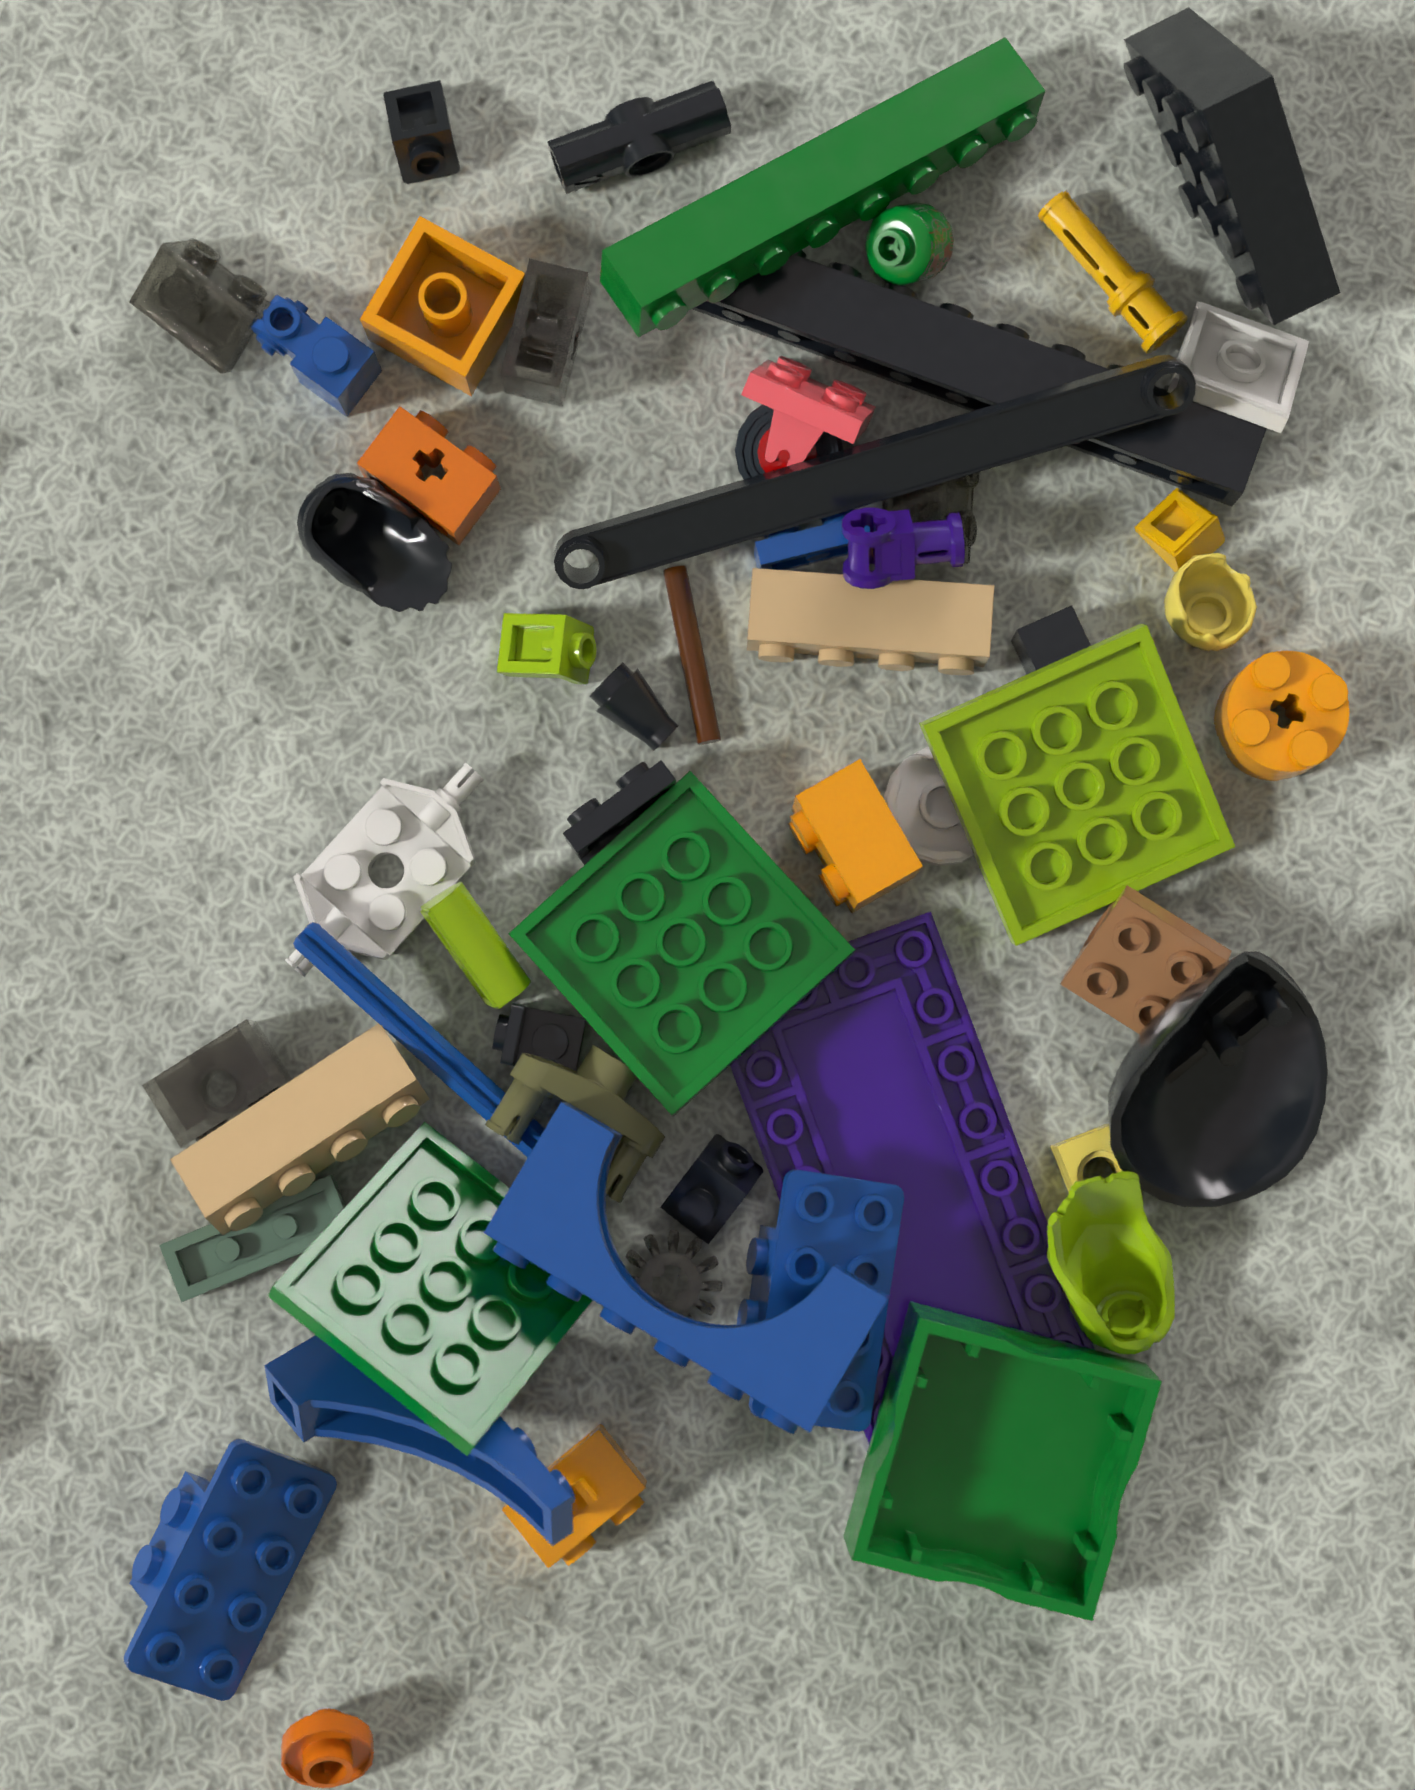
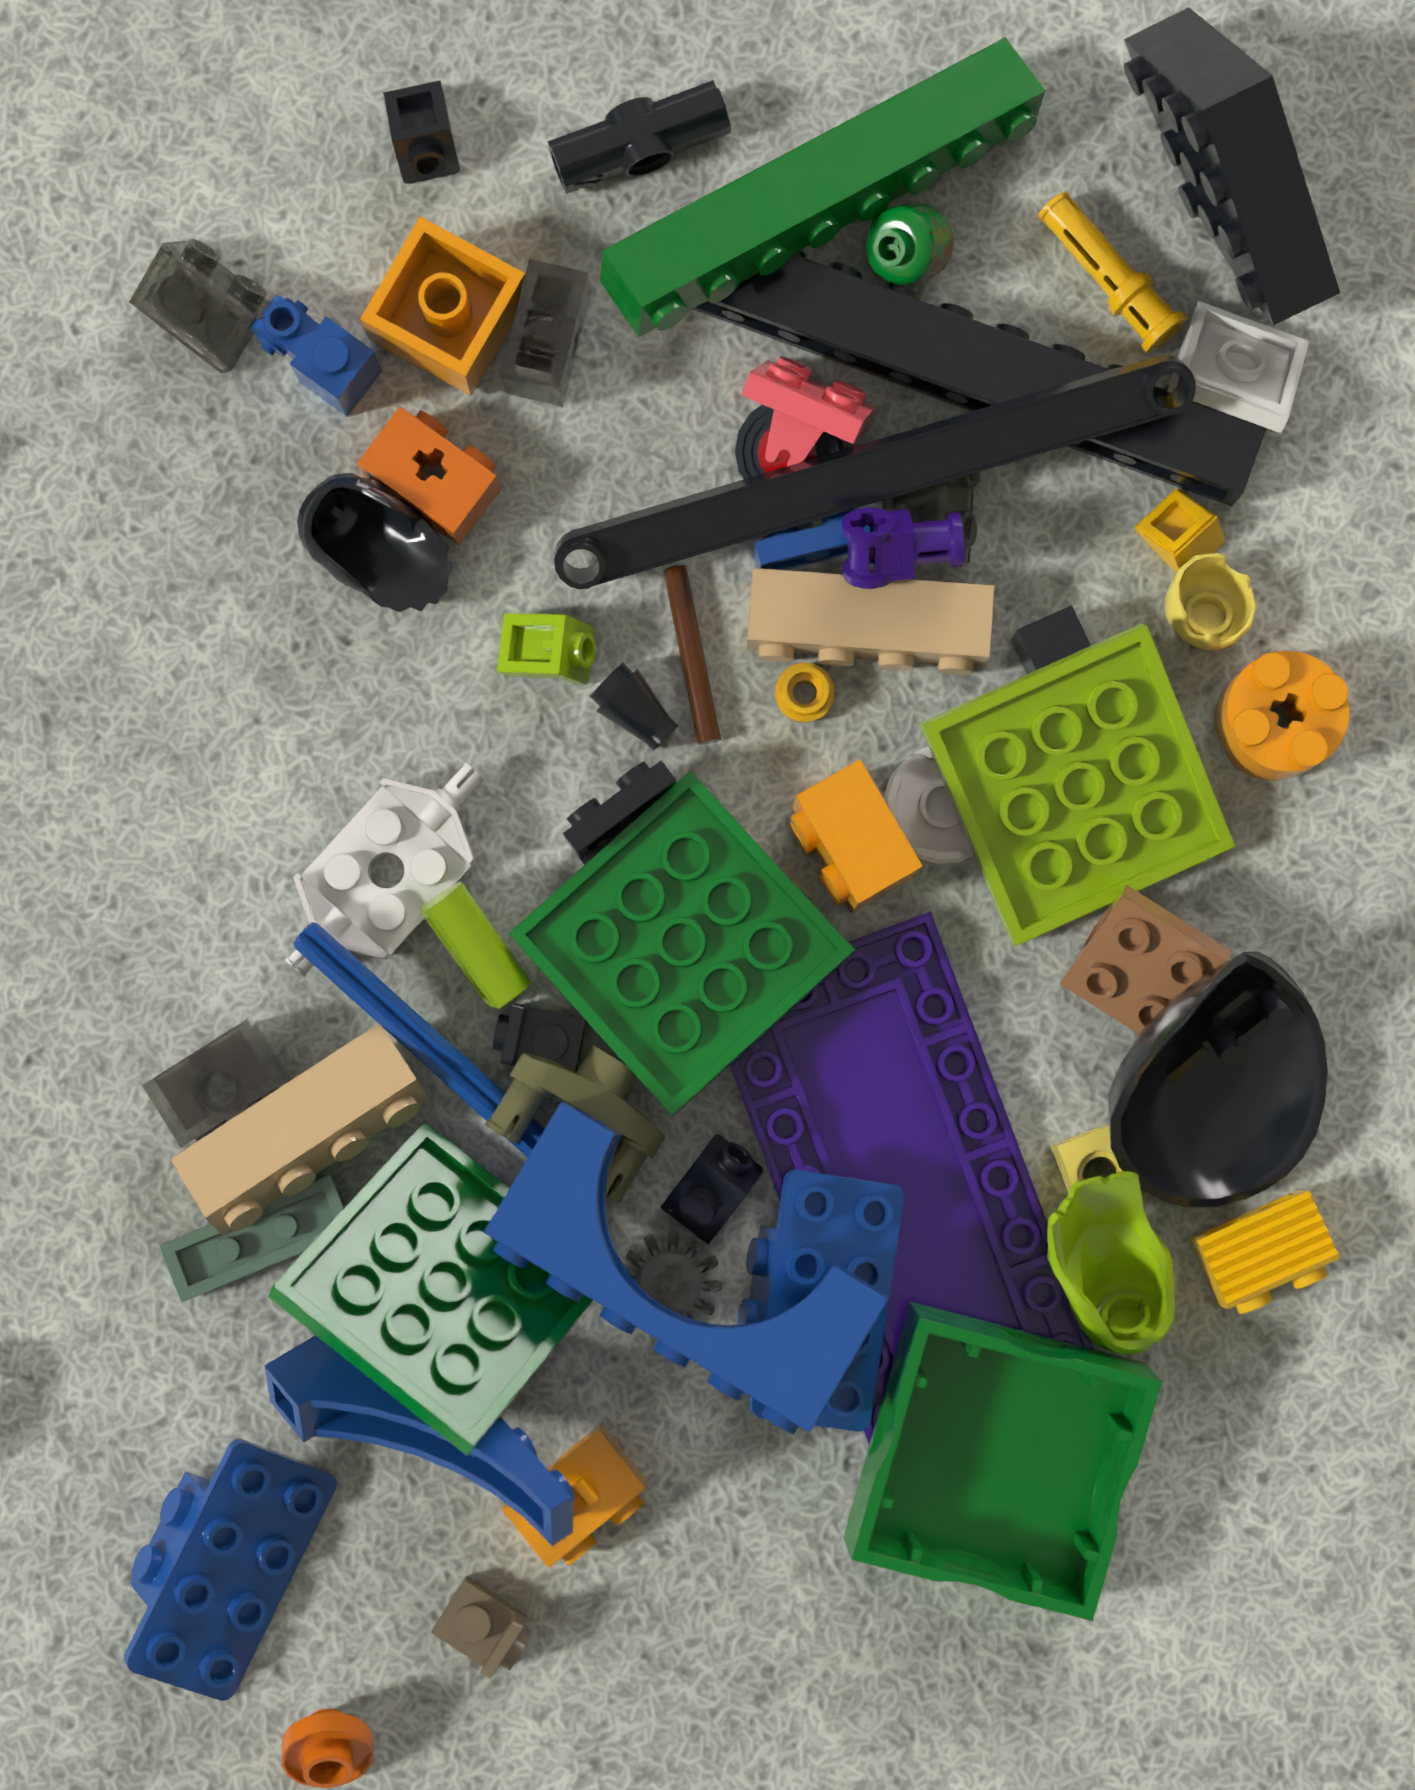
none -> dark tan bracket [430,1576,530,1679]
none -> yellow plate [775,662,835,723]
none -> yellow brick [1188,1190,1340,1314]

